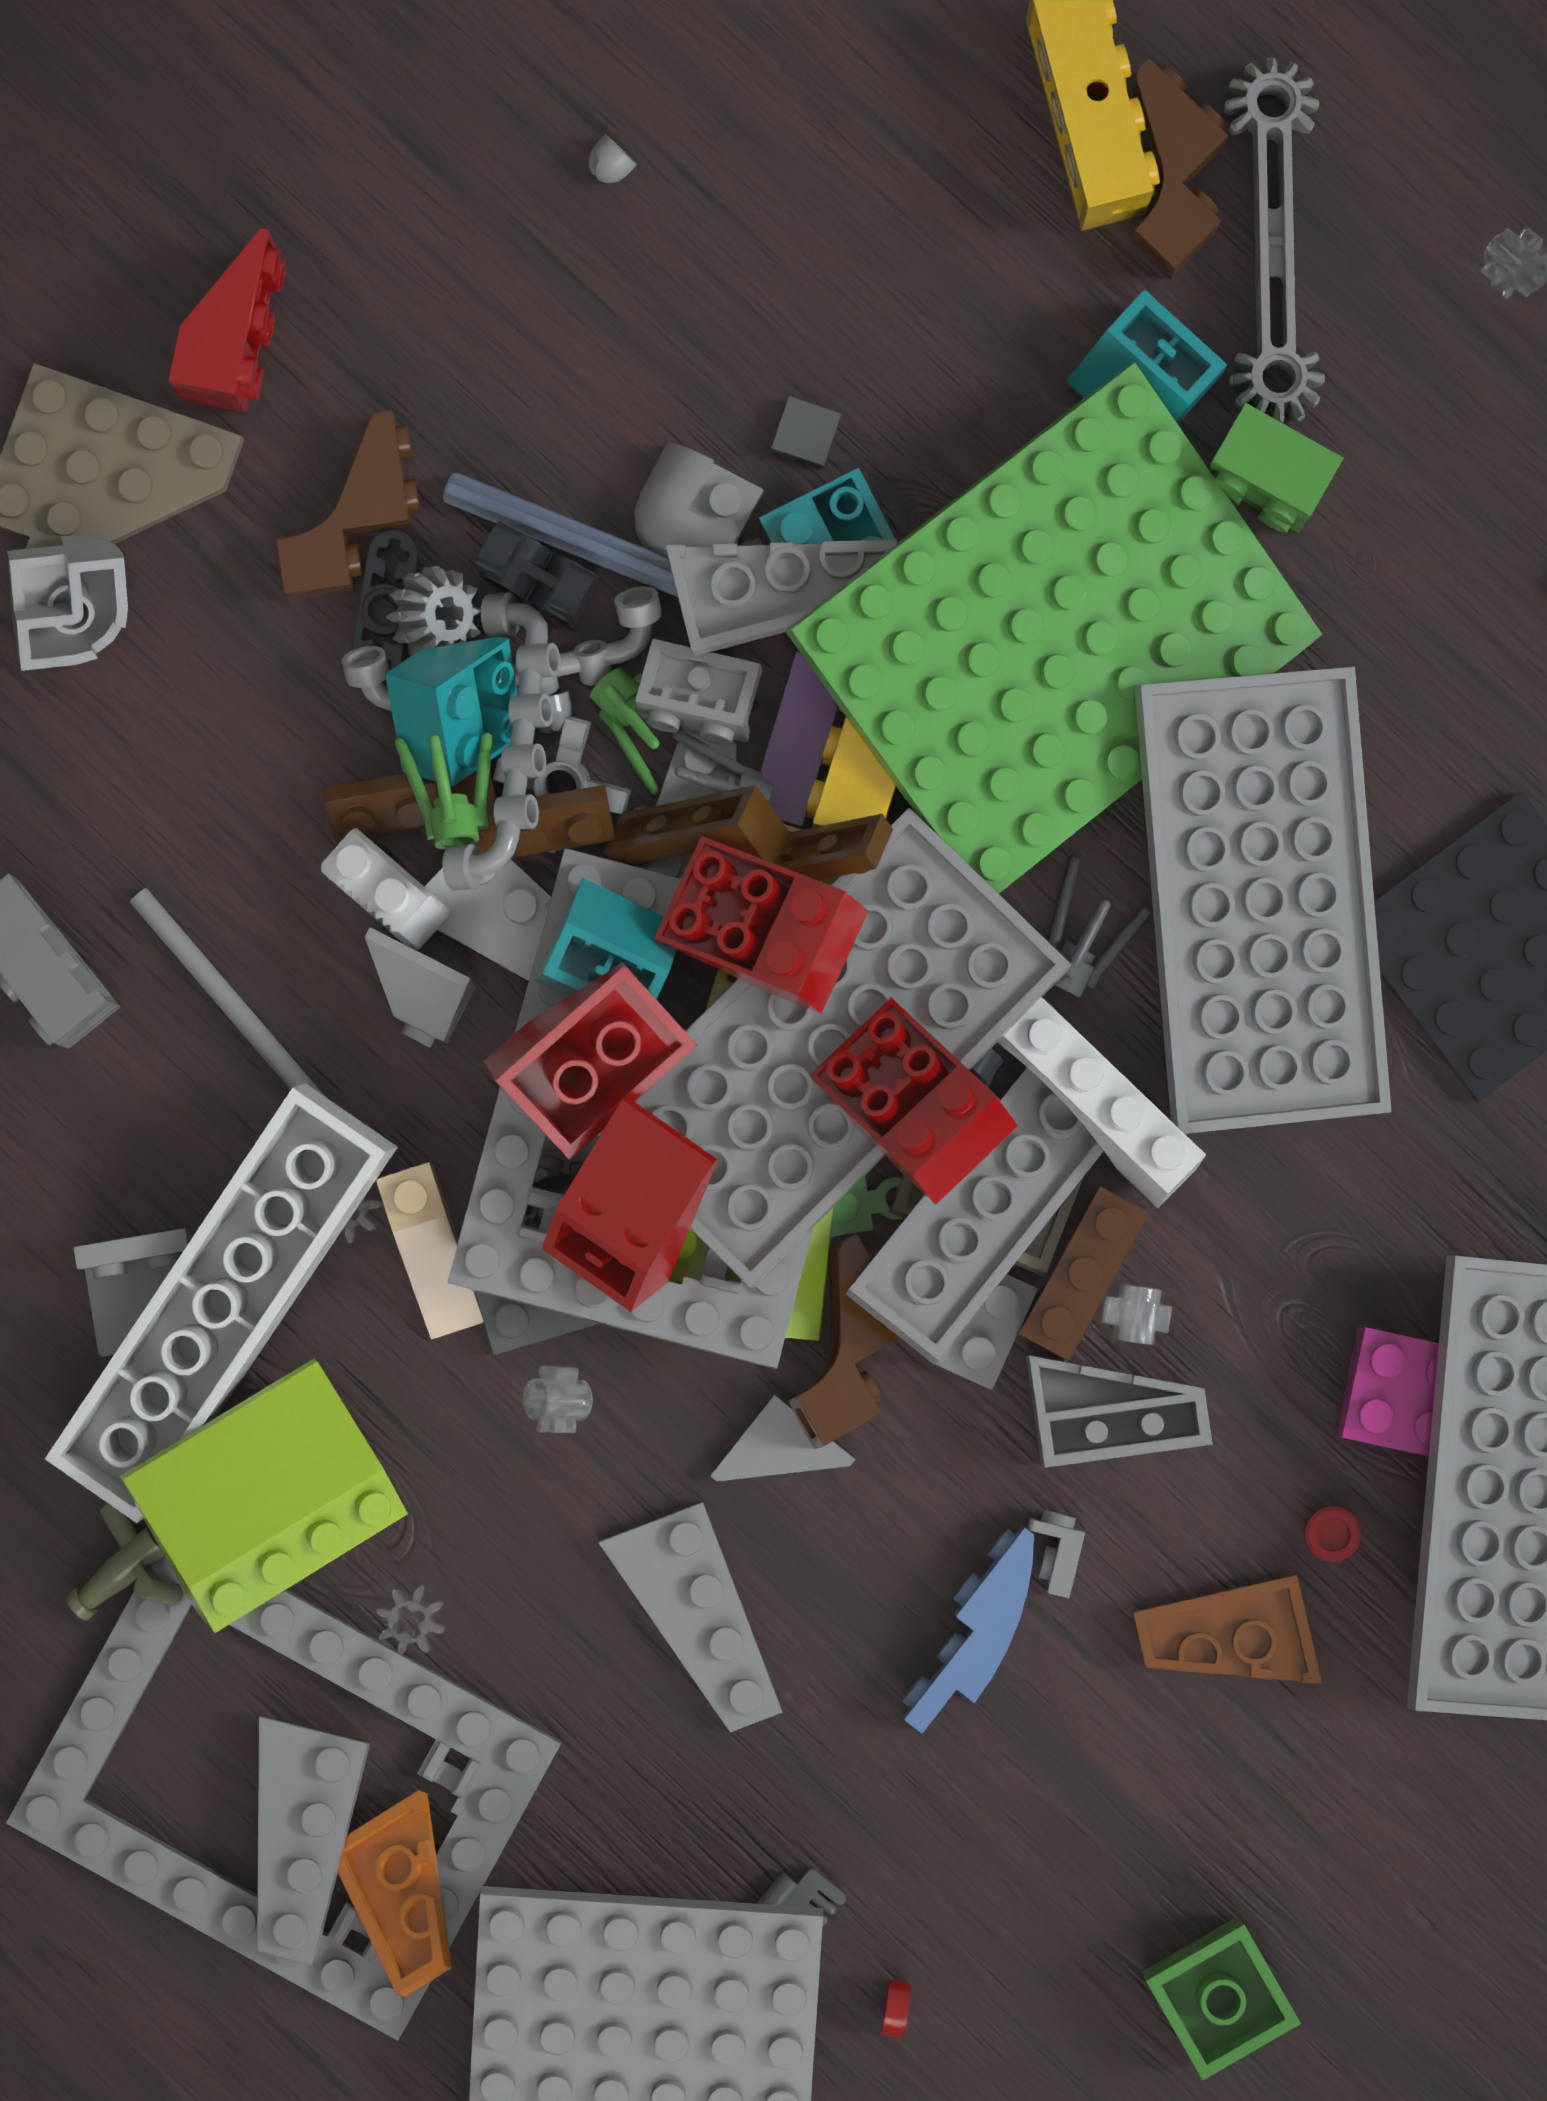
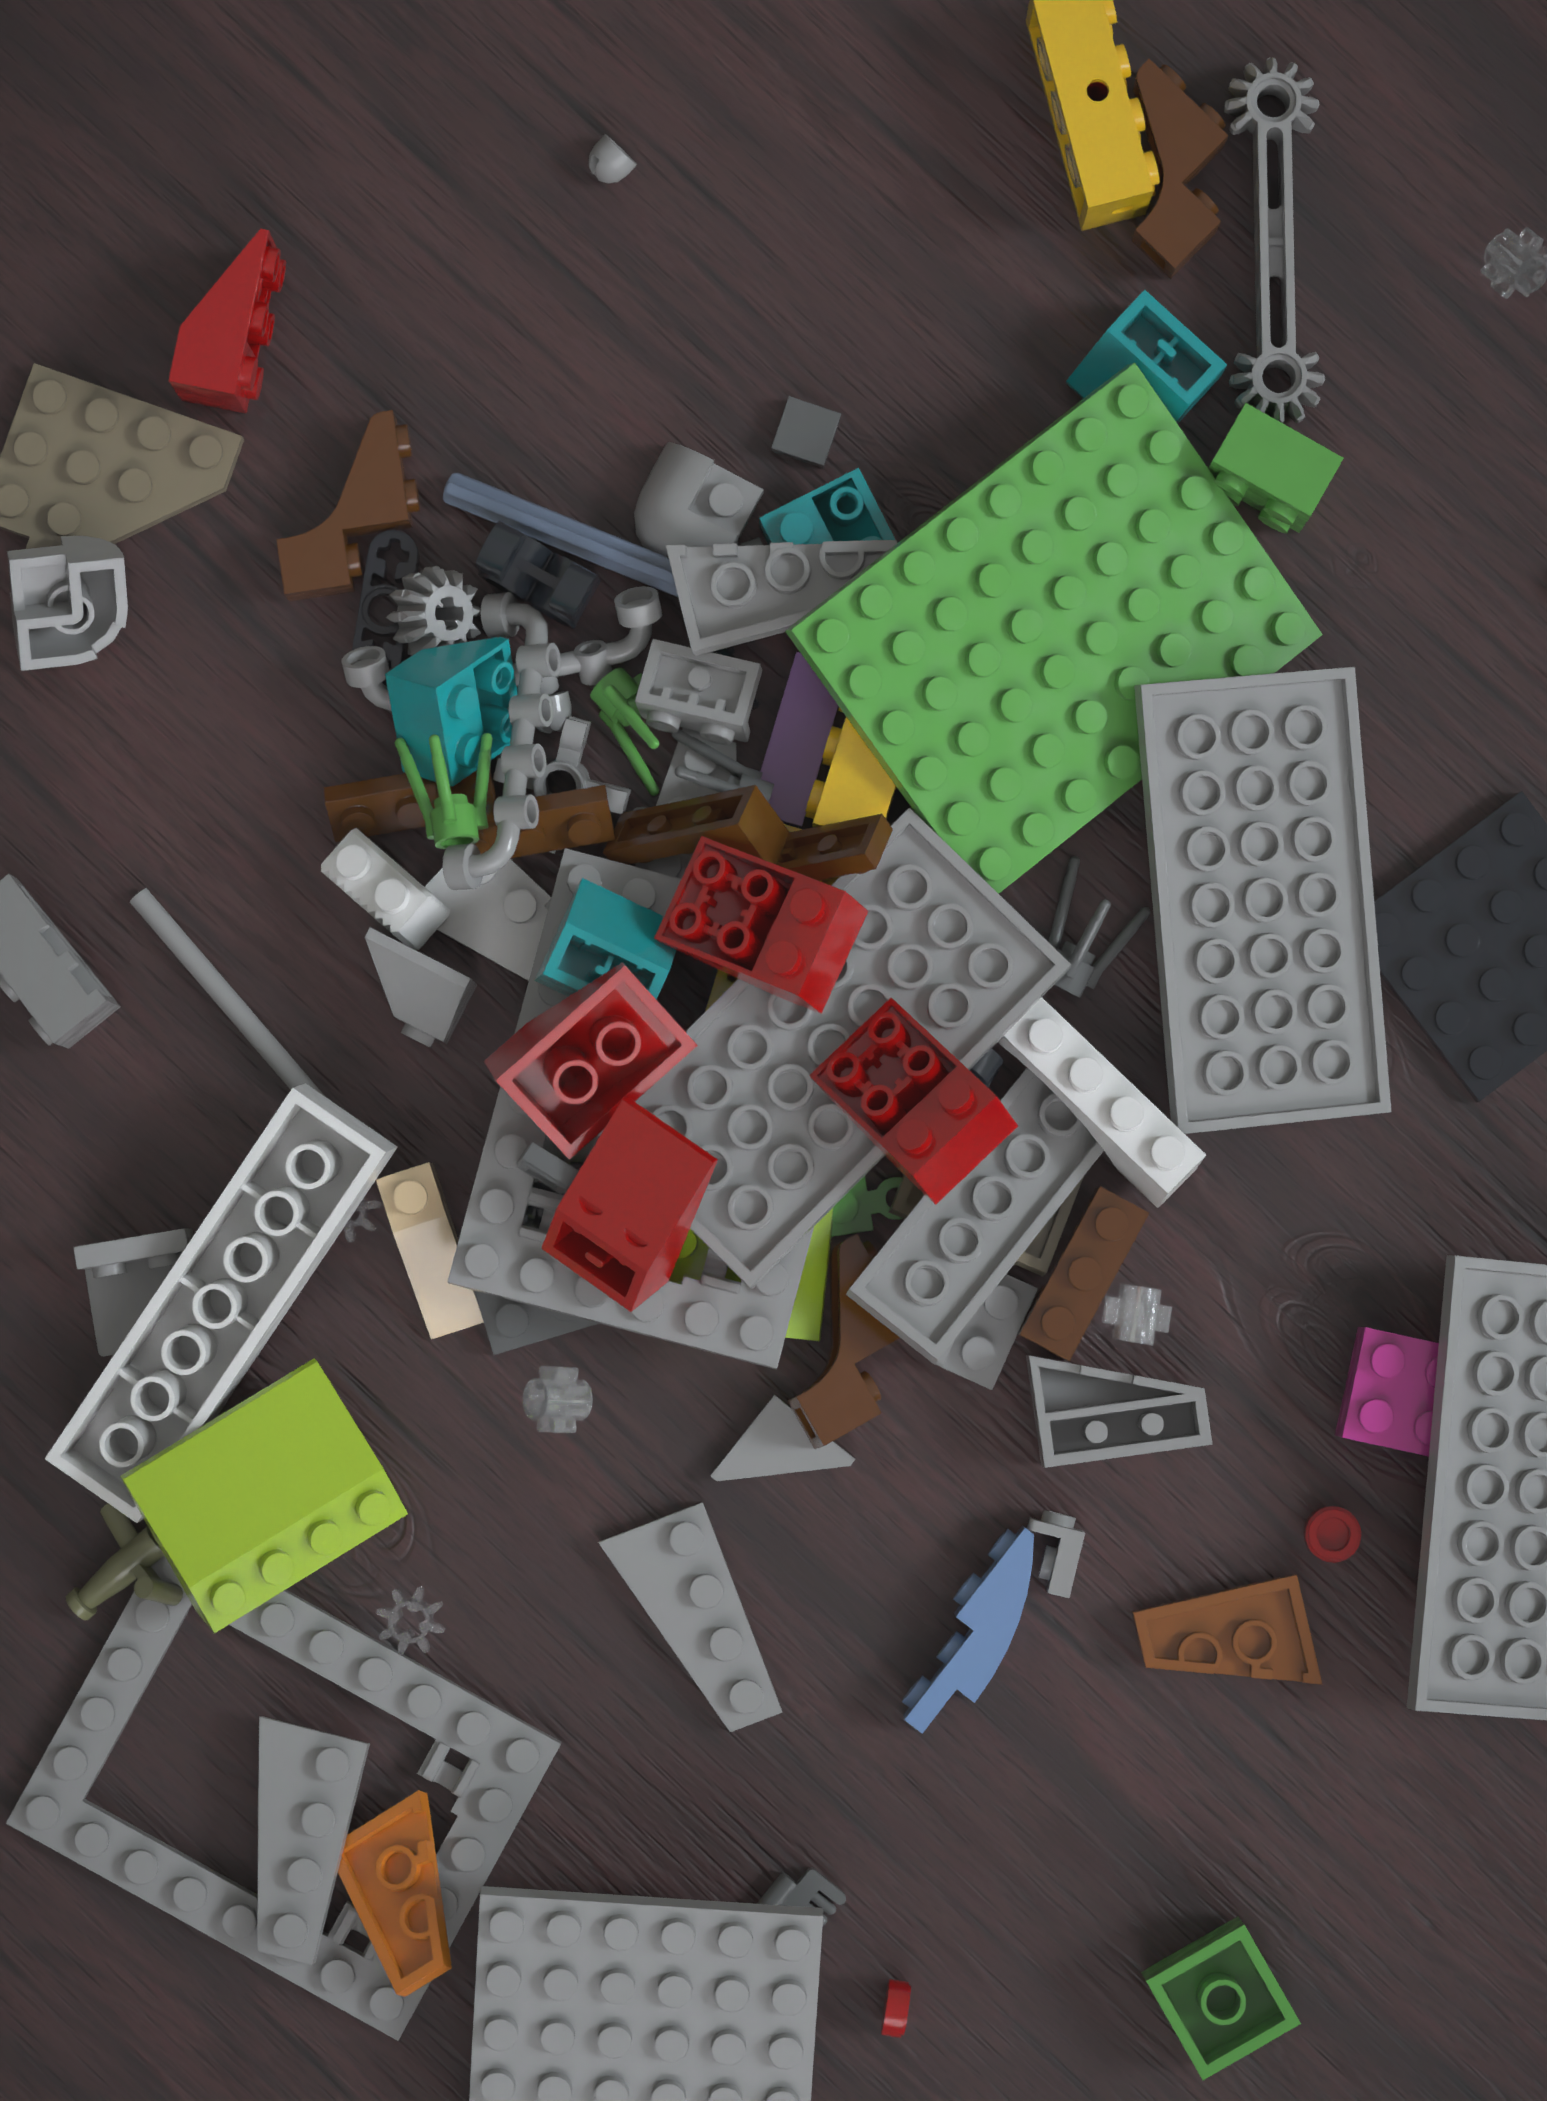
none -> dark grey tile [516,1142,579,1194]

